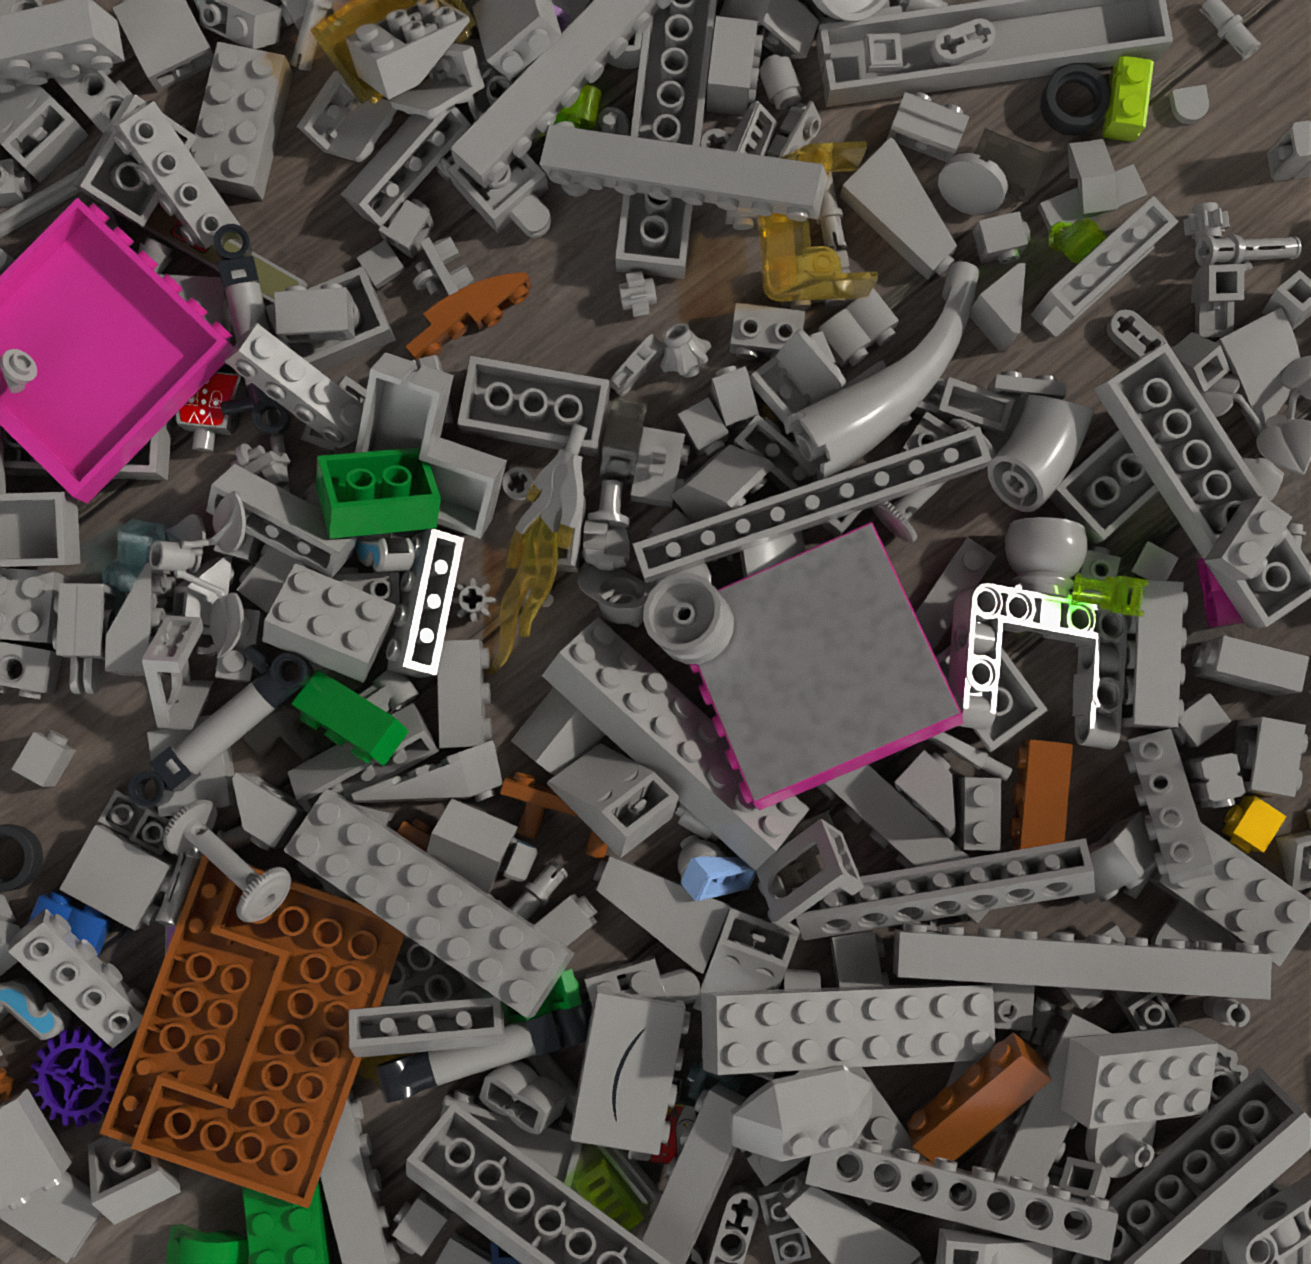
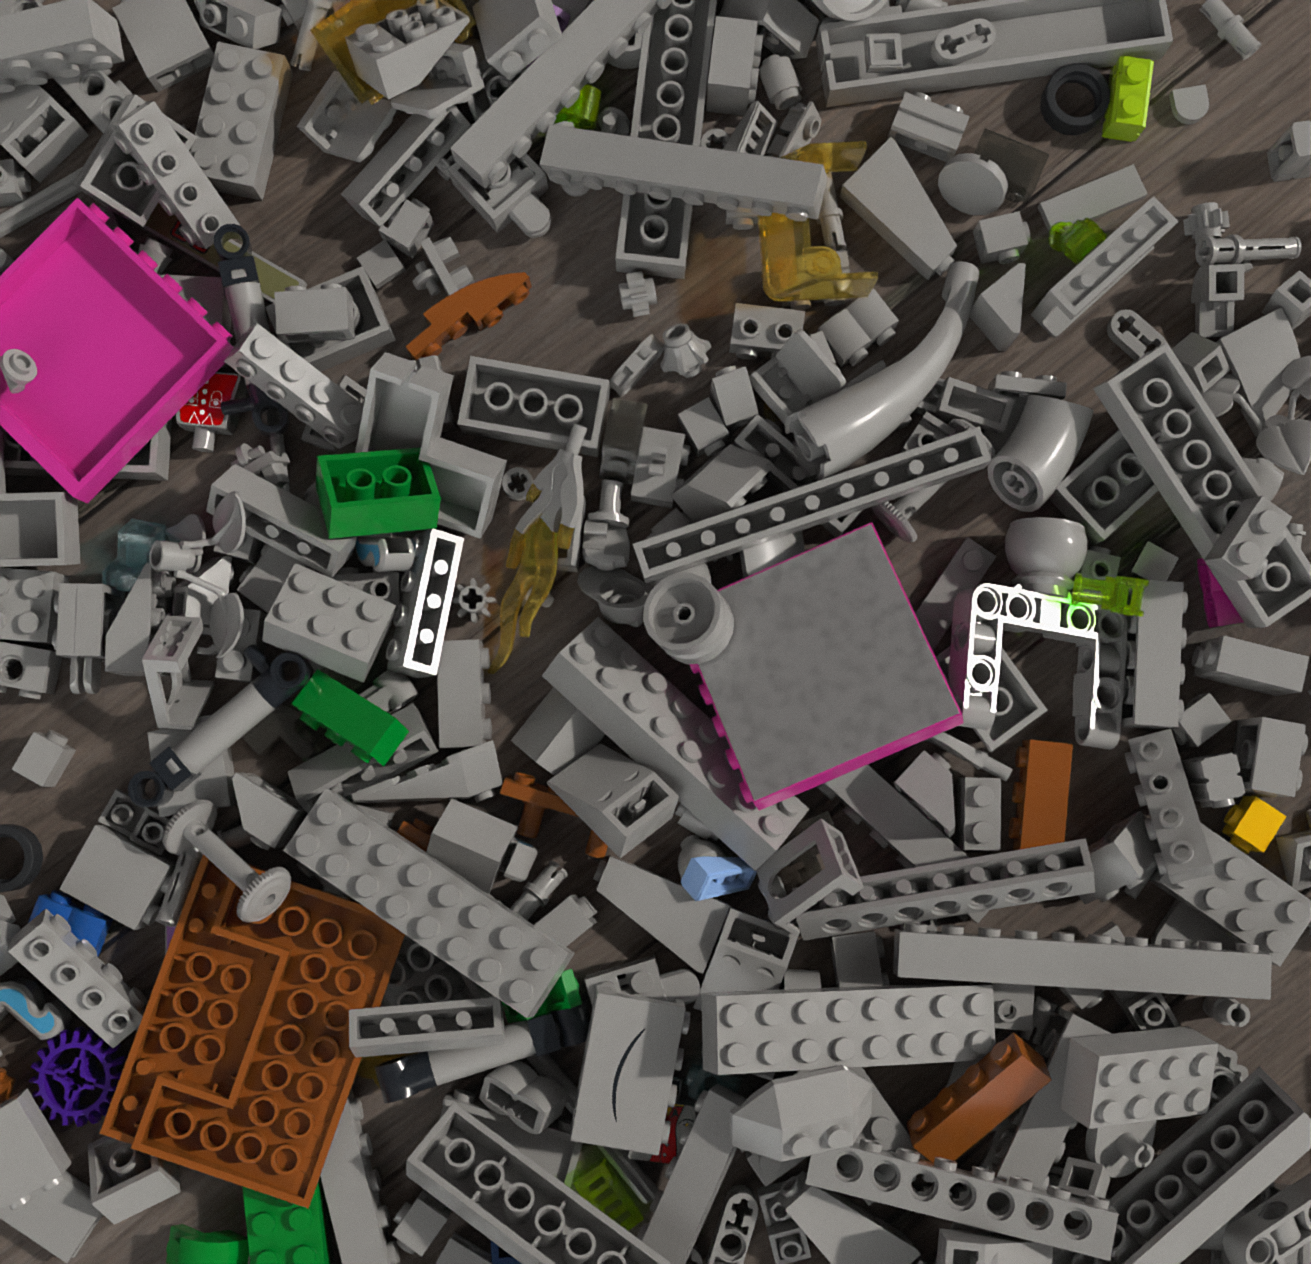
light grey slope [1067,139,1118,214] -> none

